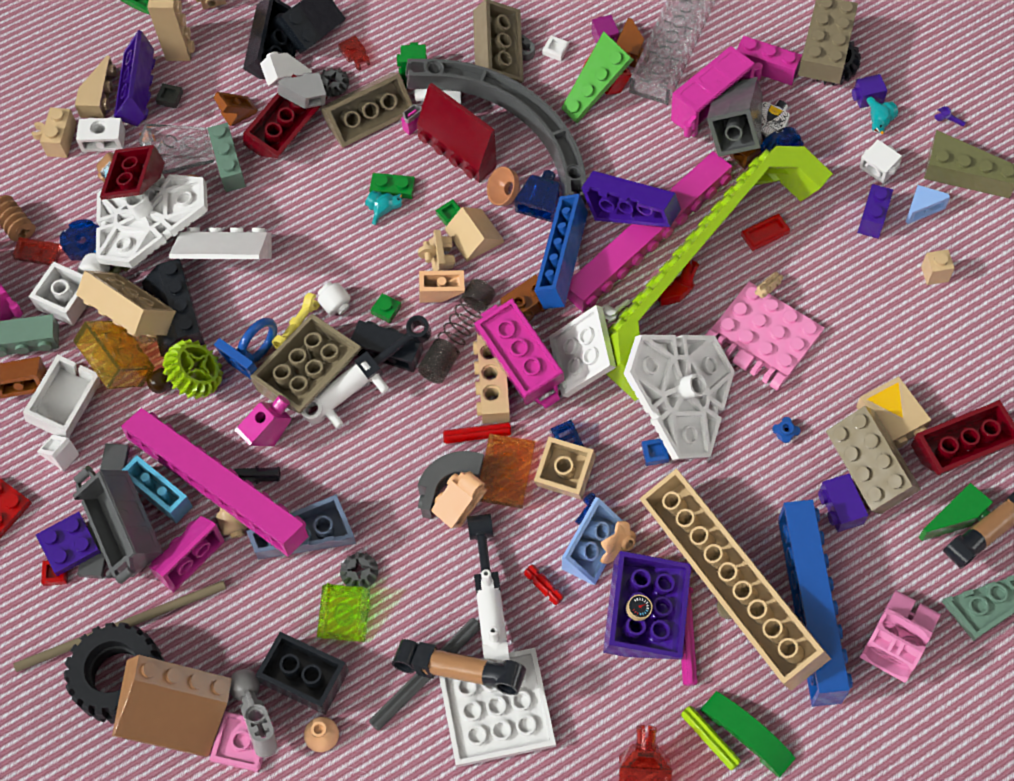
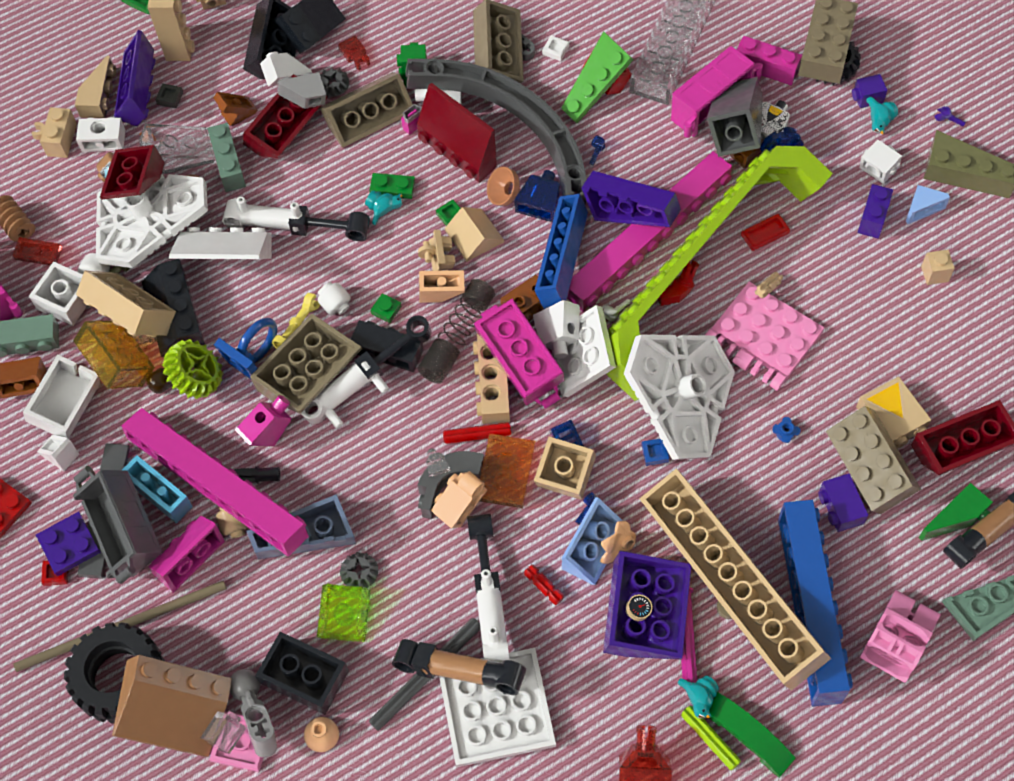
clear blue plate [60,219,99,261] -> none
magenta brick [591,15,619,44] -> none
dark orange slope [616,18,646,68] -> none
none -> clear brick [201,711,247,754]
none -> piece [222,196,370,241]
none -> clear piece [426,448,451,478]
none -> white torso [533,300,580,359]
none -> clear blue hand [589,135,605,165]
none -> teal animal [677,676,719,719]

